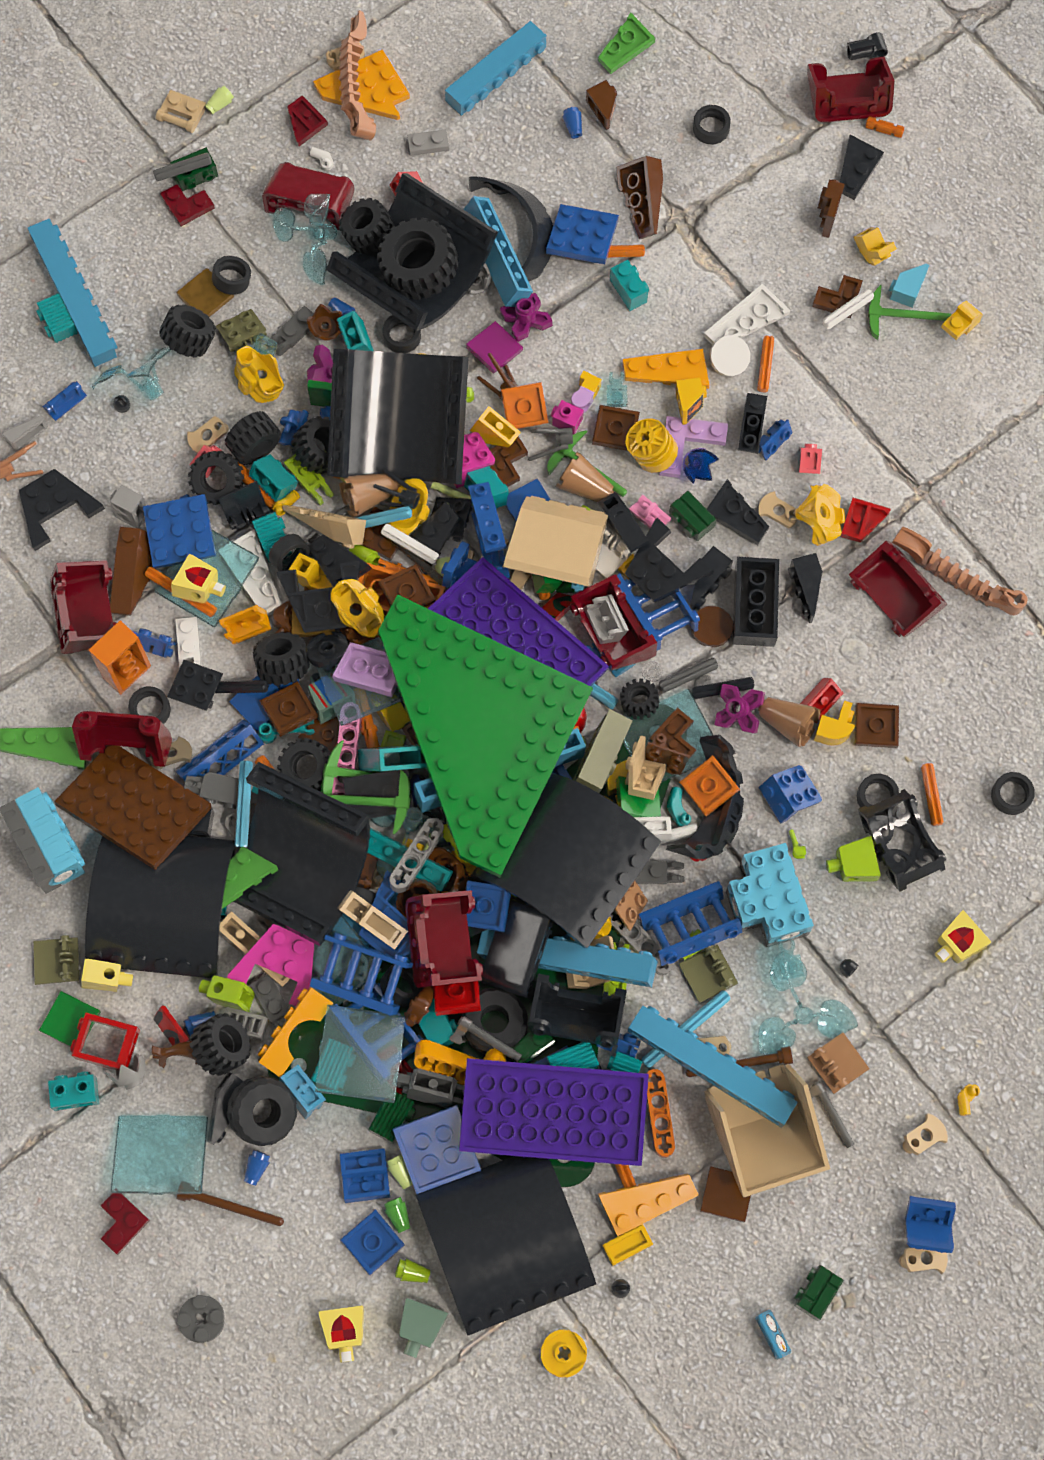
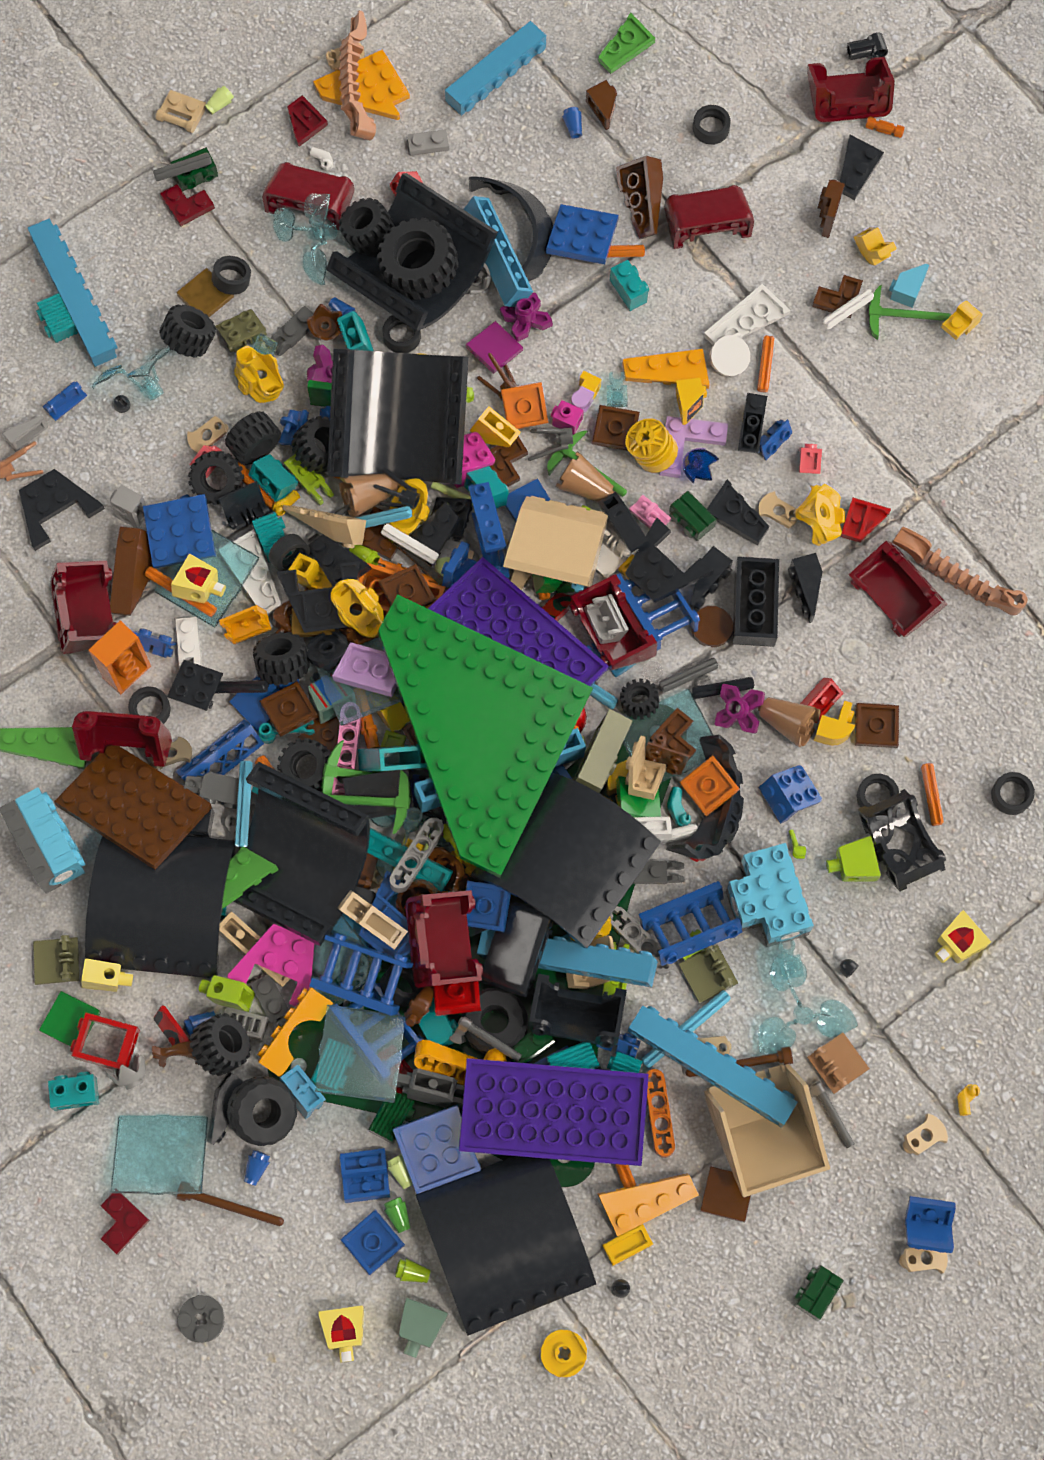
medium nougat hinge [615,880,648,931] -> none
dark azure slope [755,1310,791,1360] -> none
none -> dark red windscreen [664,185,754,249]

